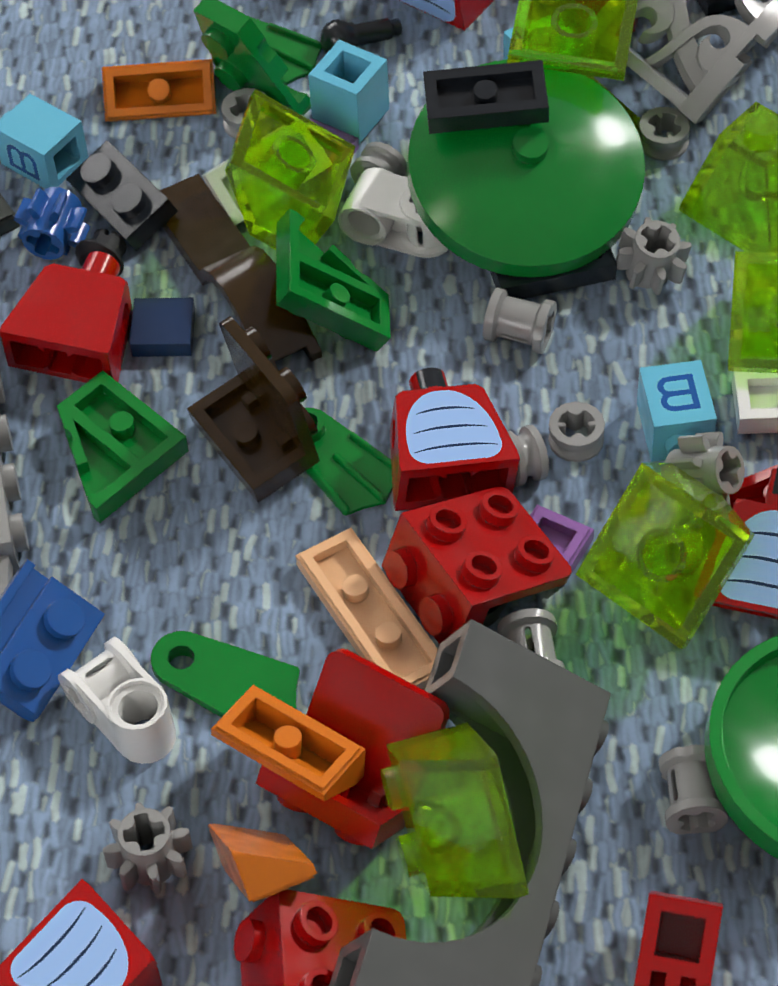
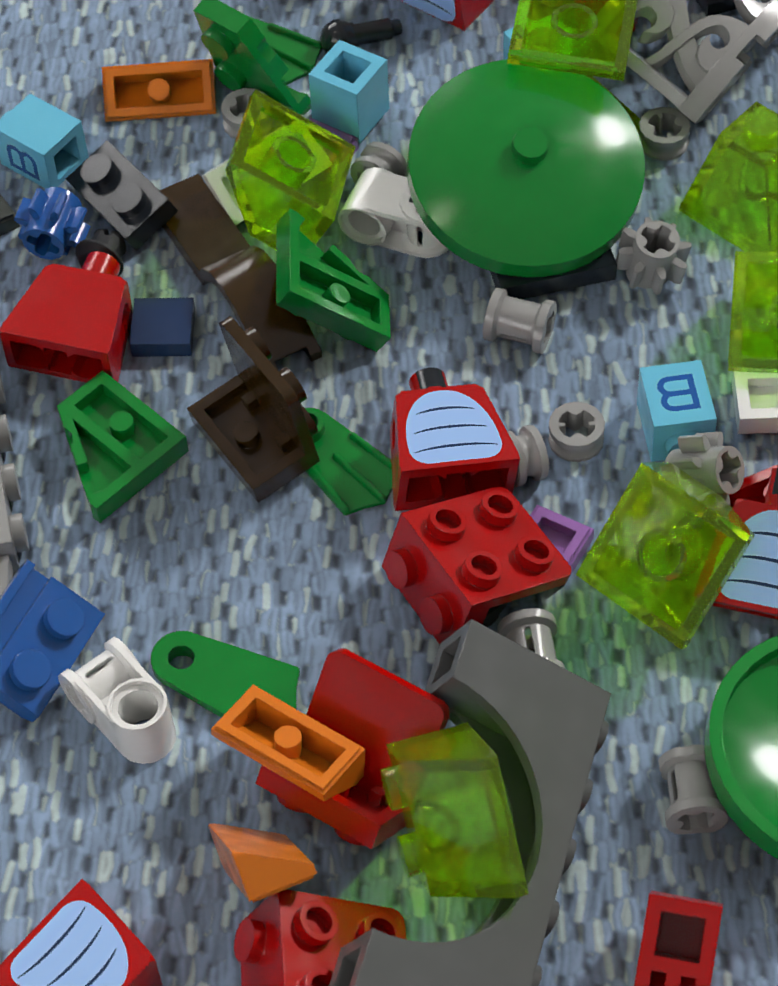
light grey gear [103,802,193,895] -> none
light nougat tile [295,528,438,690] -> none
black plate [423,60,549,134] -> none

